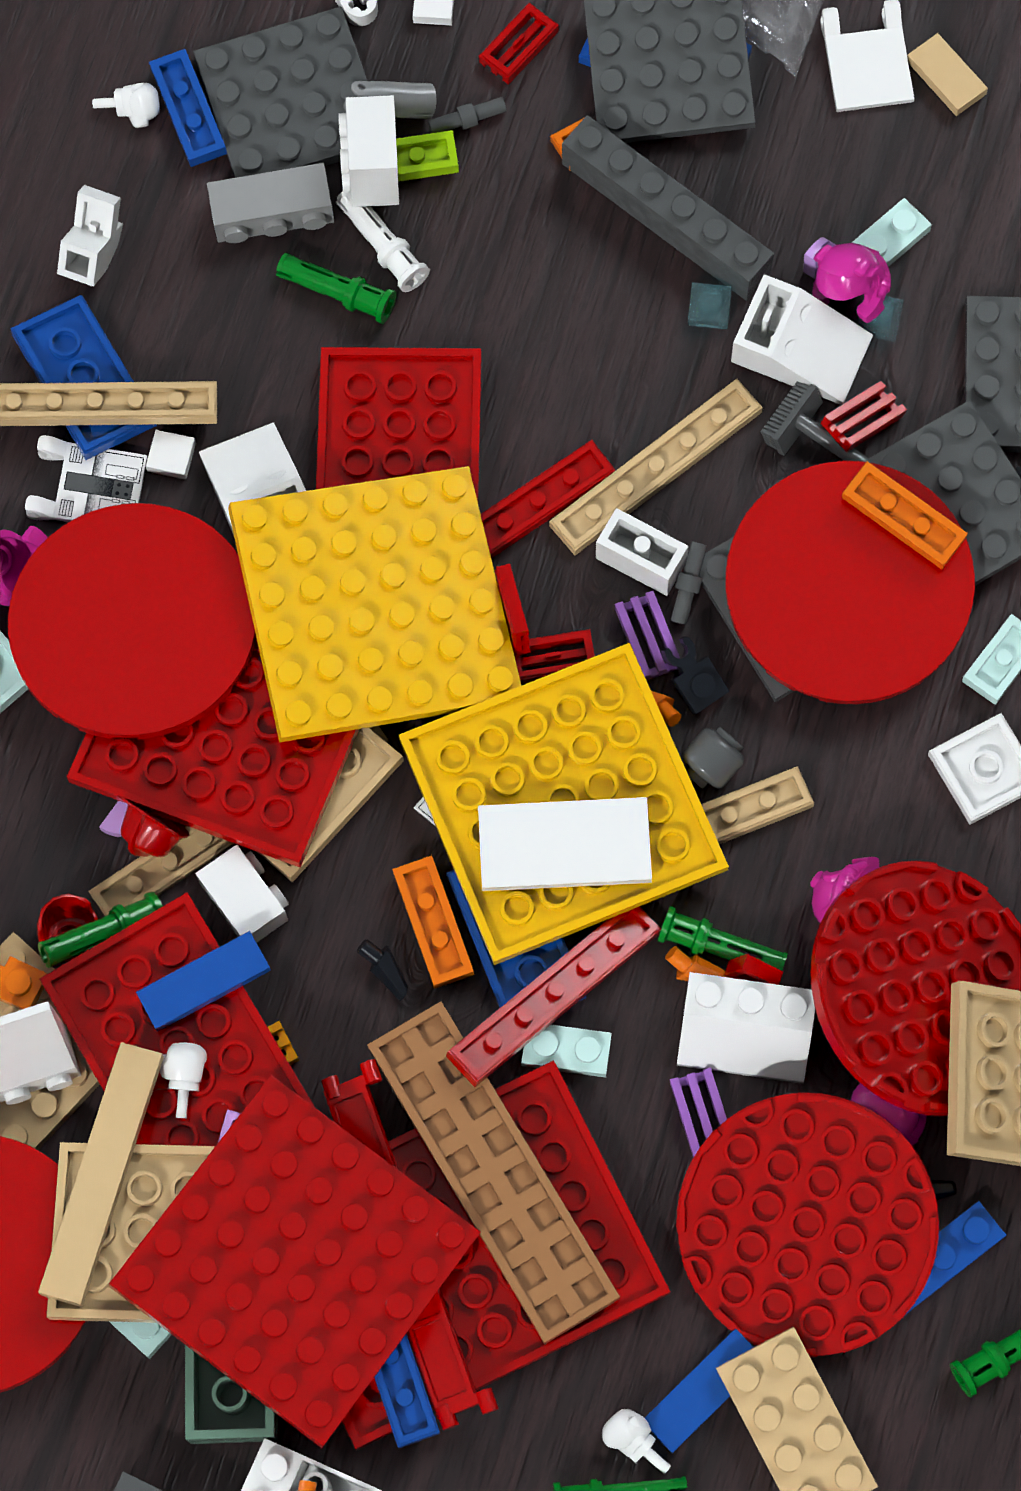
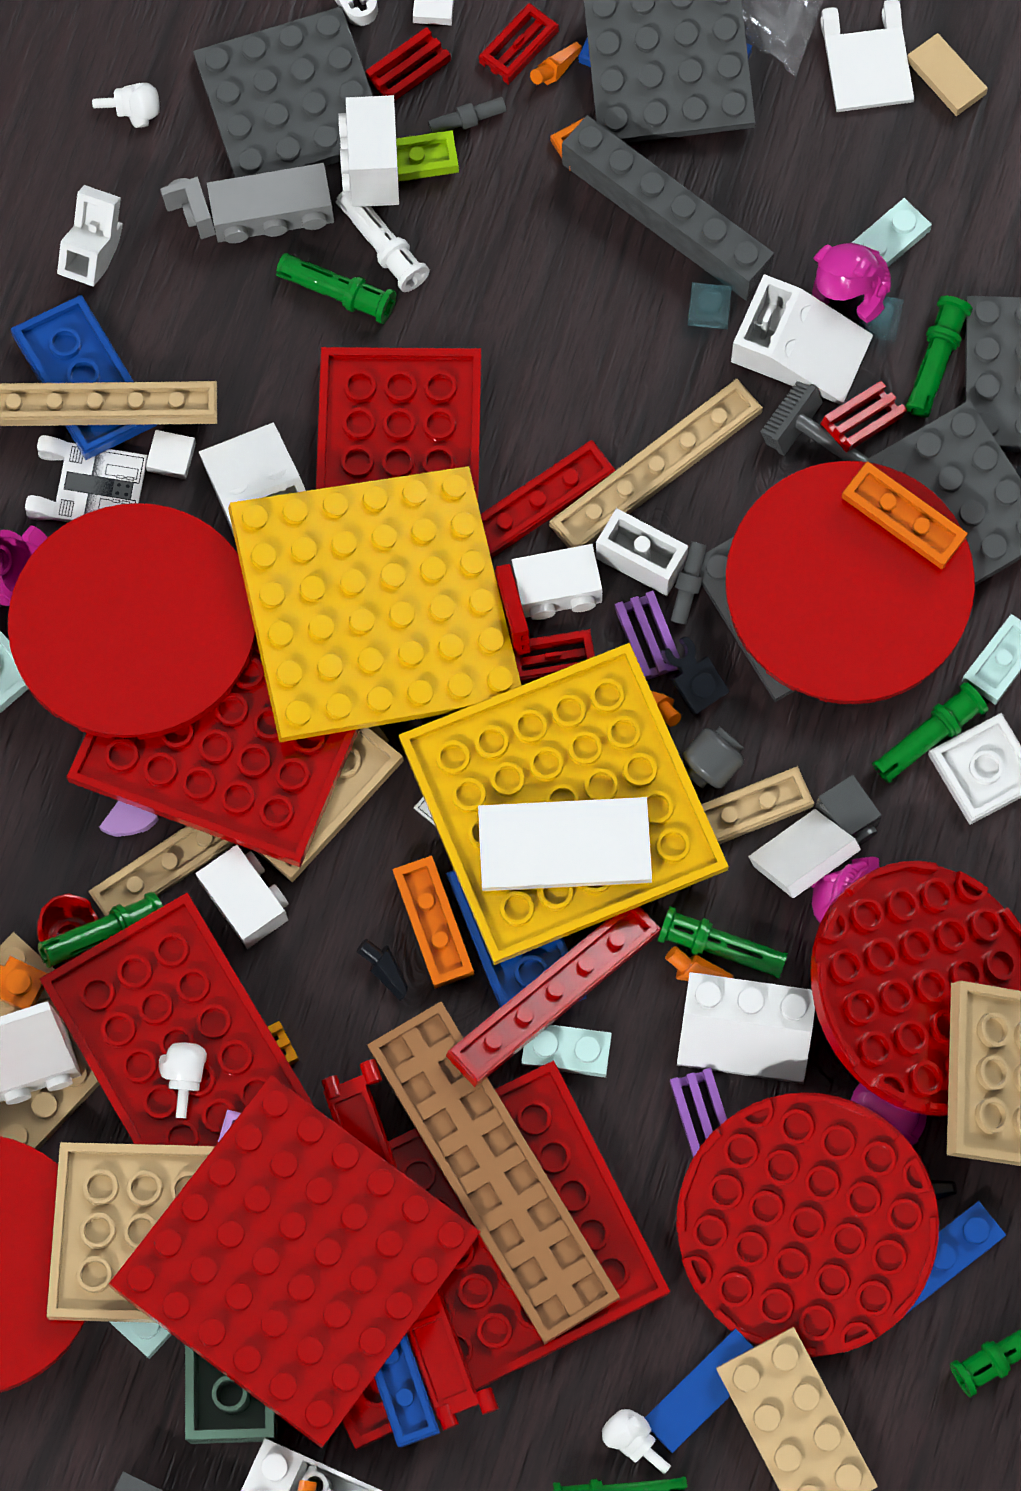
tan tile [38,1042,164,1307] -> none
red piece [118,795,190,857] -> none
blue tile [136,931,271,1032] -> none
blue plate [149,49,227,167] -> none
light grey piece [343,81,436,119] -> none
red tile [724,954,783,985] -> none
lavender tile [803,237,836,279] -> none
none -> light grey bracket [160,177,216,239]
none -> red tile [365,27,451,101]
none -> white brick [512,544,602,620]
none -> orange bar [530,42,582,85]
none -> white tile [748,809,861,898]
none -> dark grey brick [815,775,882,846]
none -> green pin [872,682,988,784]
none -> green pin [905,295,973,418]

